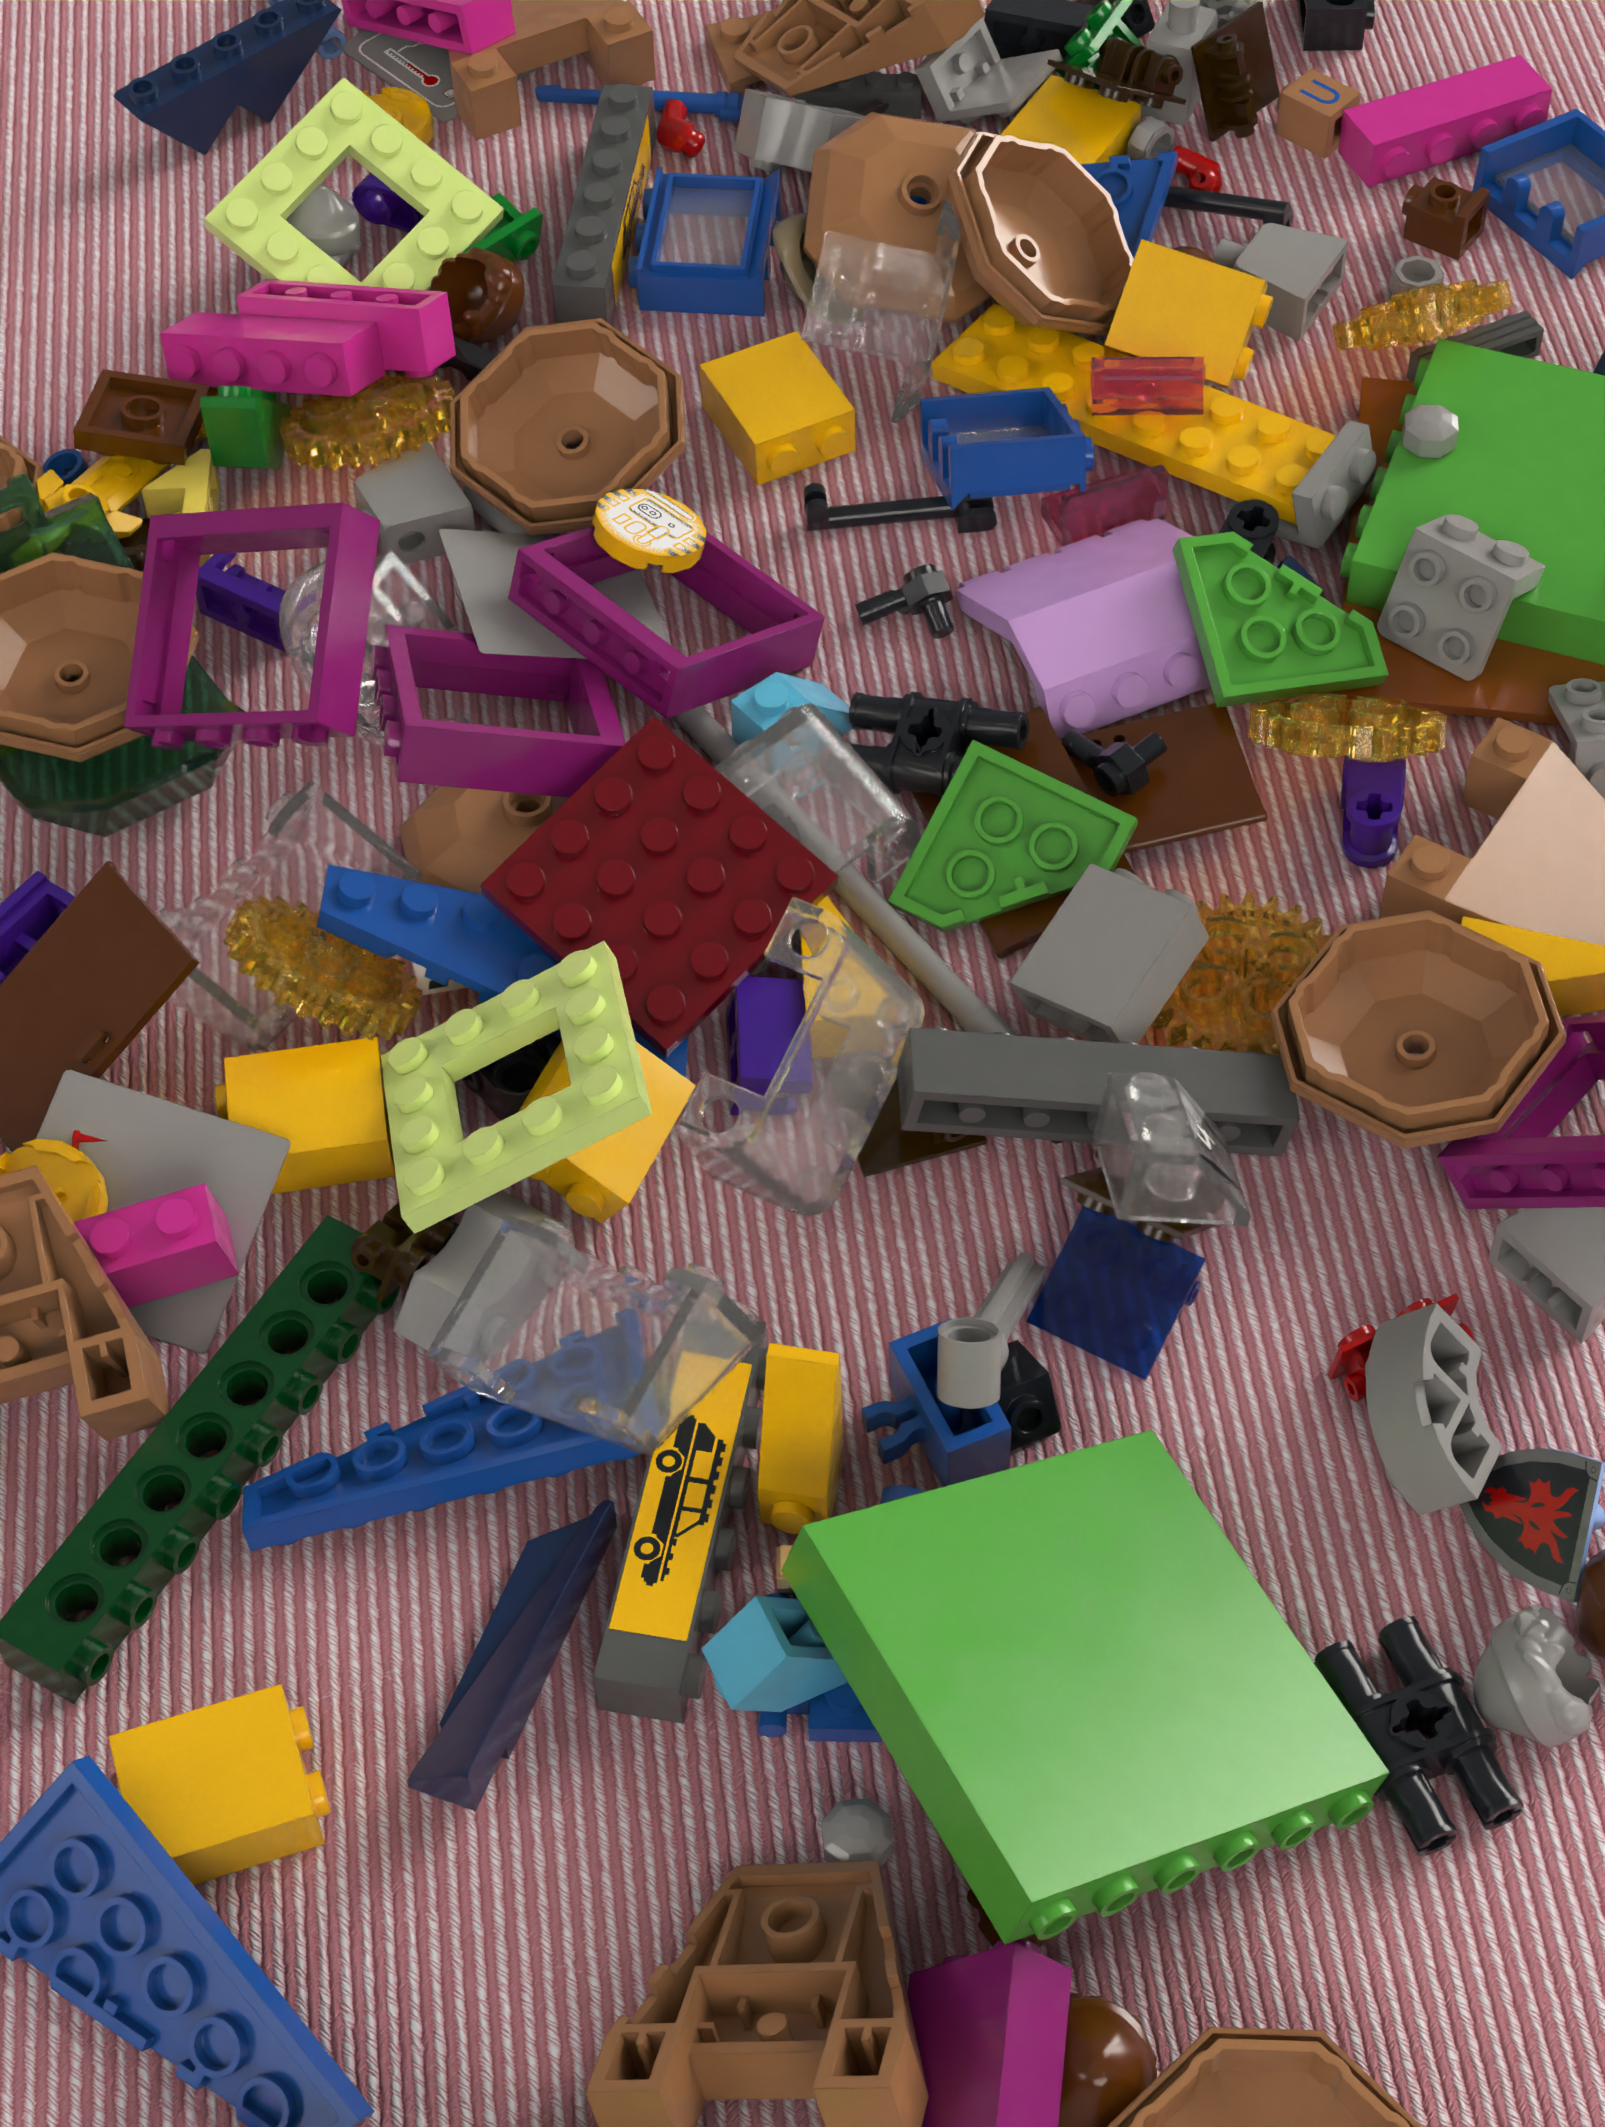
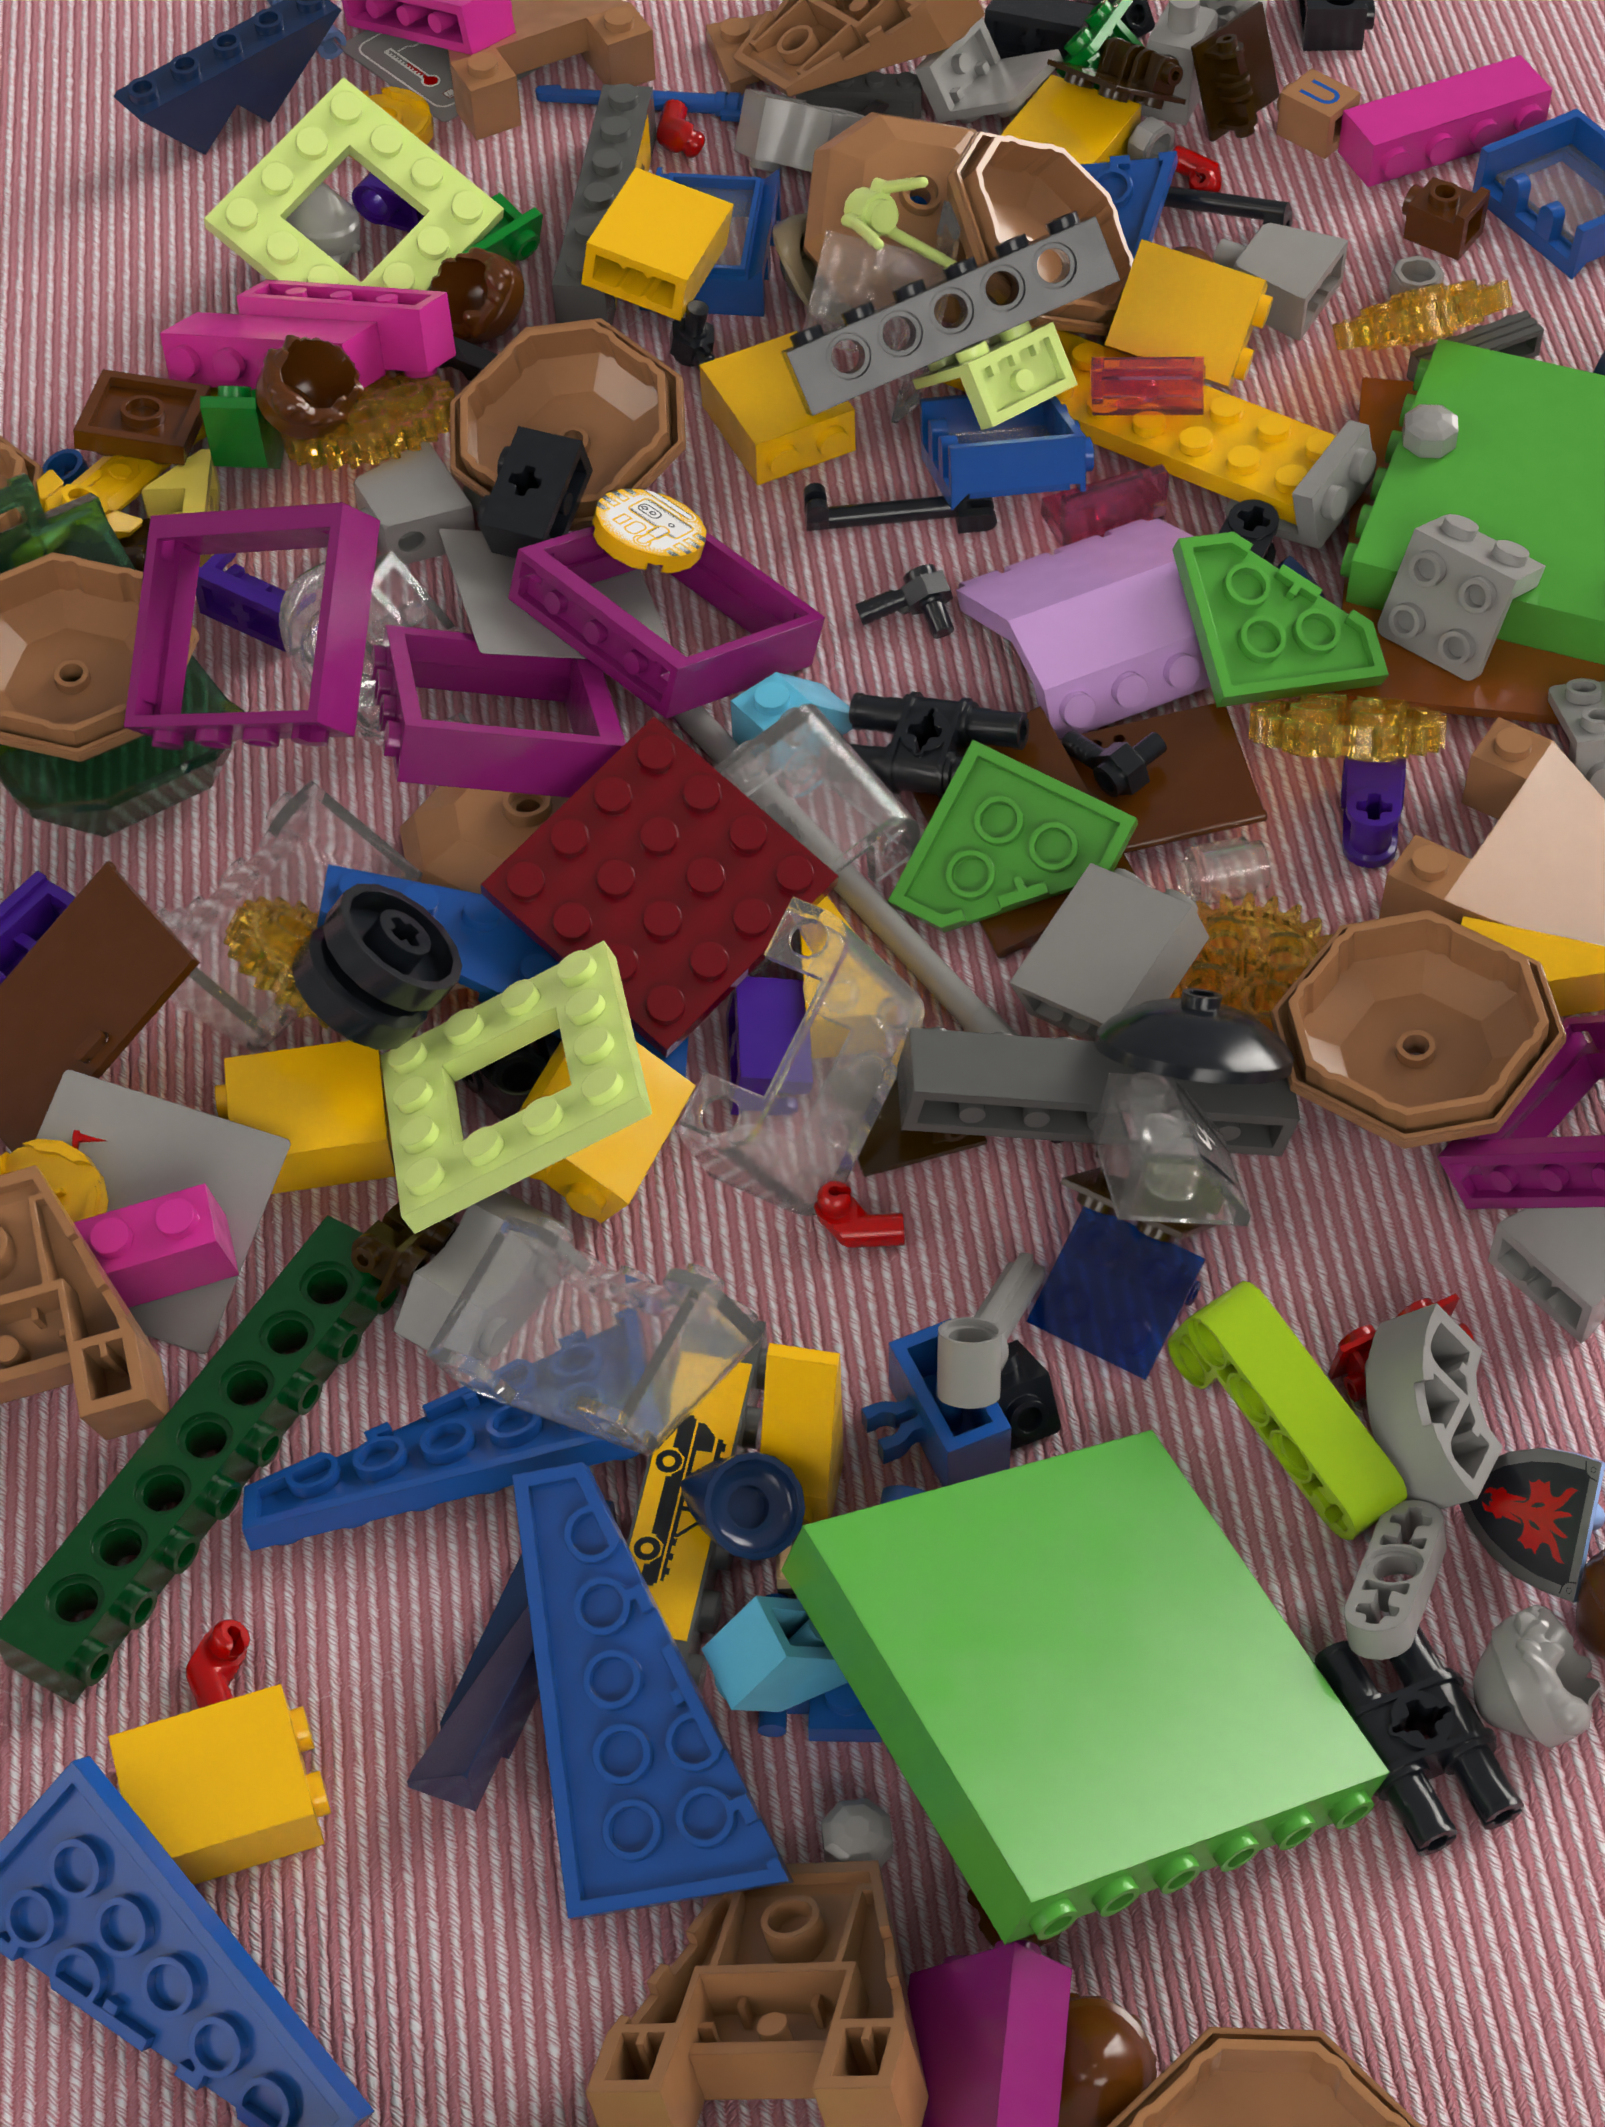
none -> red arm [186,1619,250,1709]
none -> reddish brown hair [255,335,364,439]
none -> black wheel [291,884,462,1050]
none -> black brick [477,426,593,558]
none -> blue wing [512,1462,794,1920]
none -> yellow brick [581,167,734,321]
none -> black piece [670,300,716,372]
none -> dark blue piece [680,1452,805,1561]
none -> brick [781,211,1120,416]
none -> red arm [814,1181,905,1248]
none -> yellowish green plant [841,177,957,268]
none -> yellowish green bracket [912,321,1078,430]
none -> black dish [1095,988,1294,1085]
none -> lime beam [1167,1281,1407,1541]
none -> clear brick [1175,836,1271,907]
none -> light grey beam [1344,1500,1447,1660]

